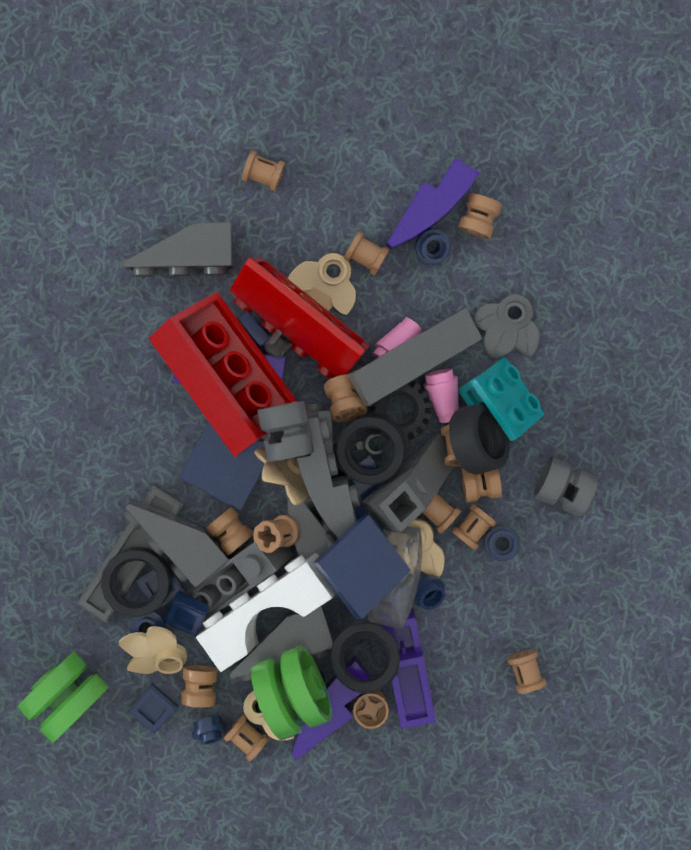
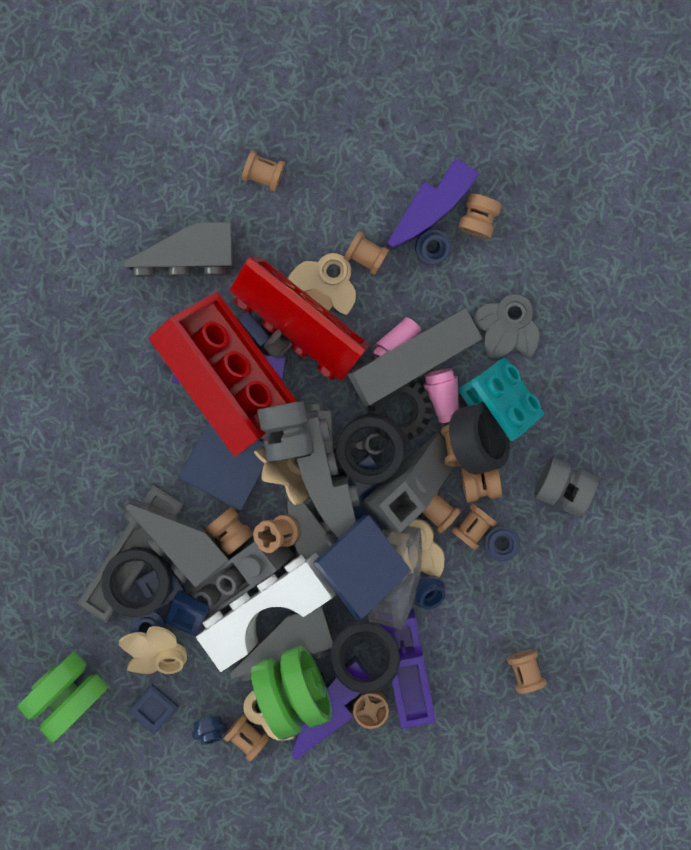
medium nougat wheel [180,665,218,708] -> none
medium nougat wheel [324,374,367,422] -> none

